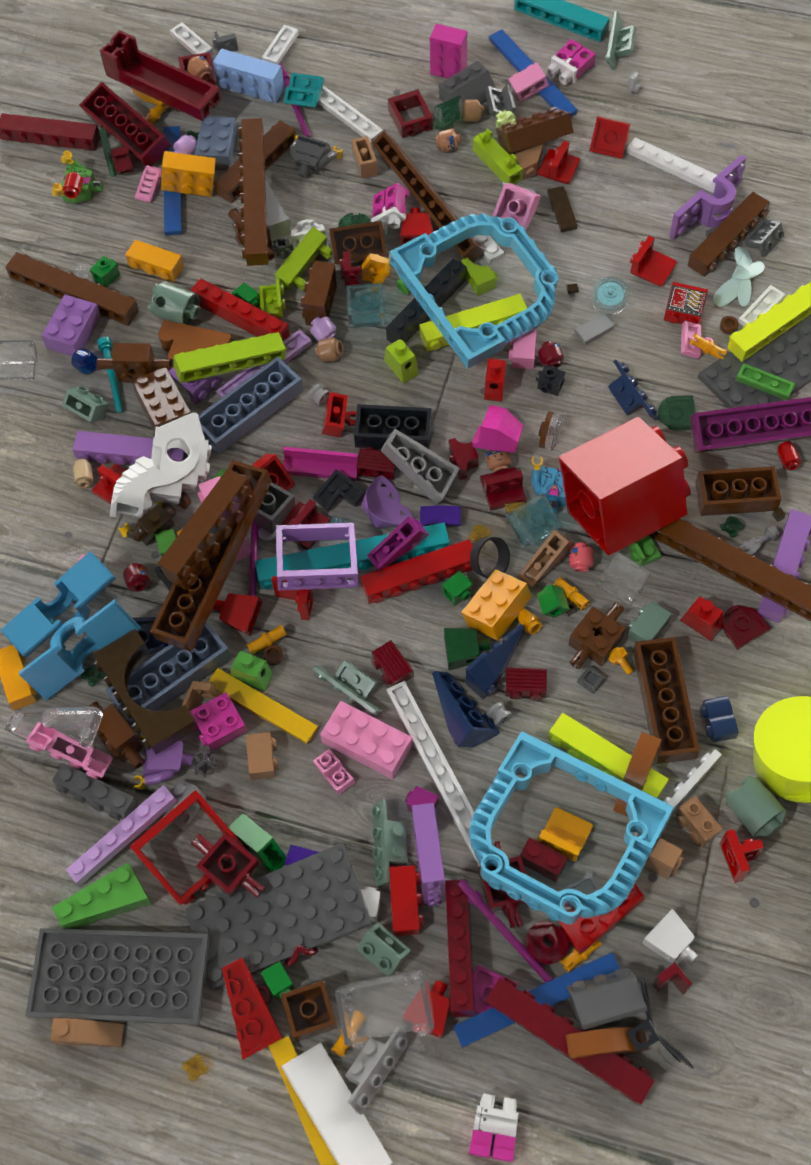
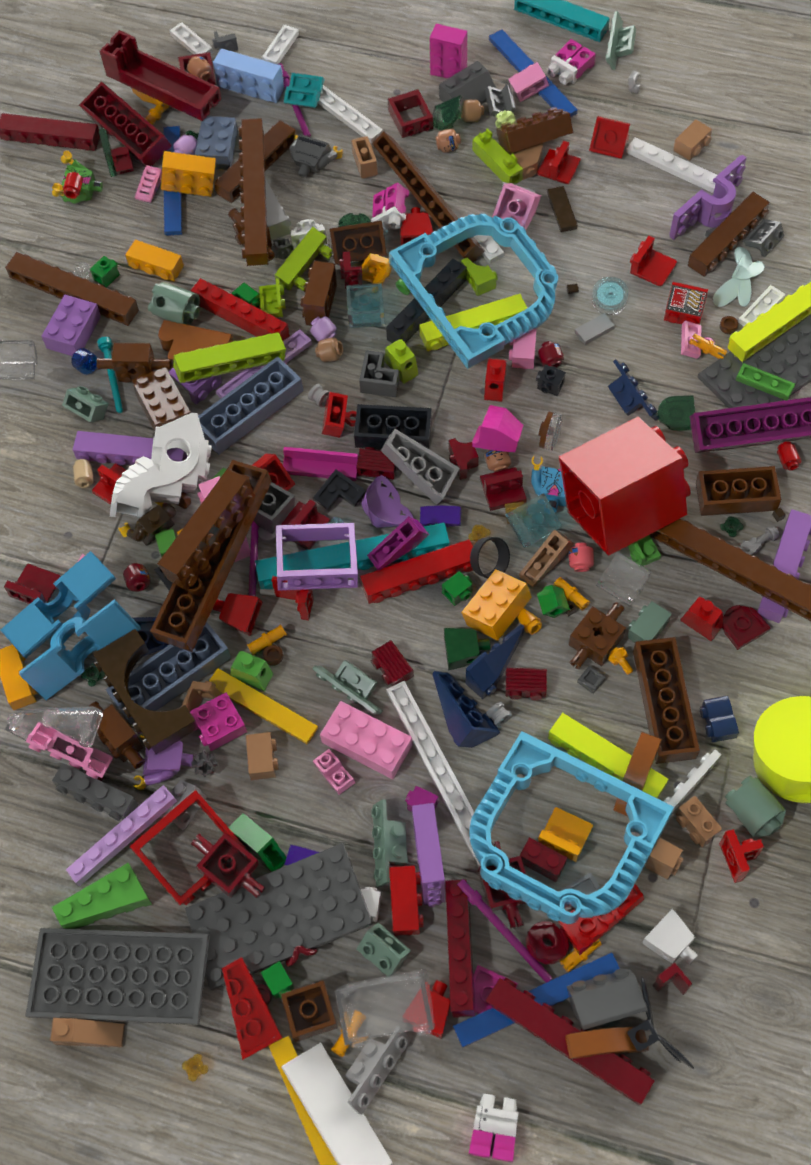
none -> dark red bracket [4,563,61,604]
none -> dark grey brick [359,350,399,397]
none -> medium nougat brick [673,119,712,161]

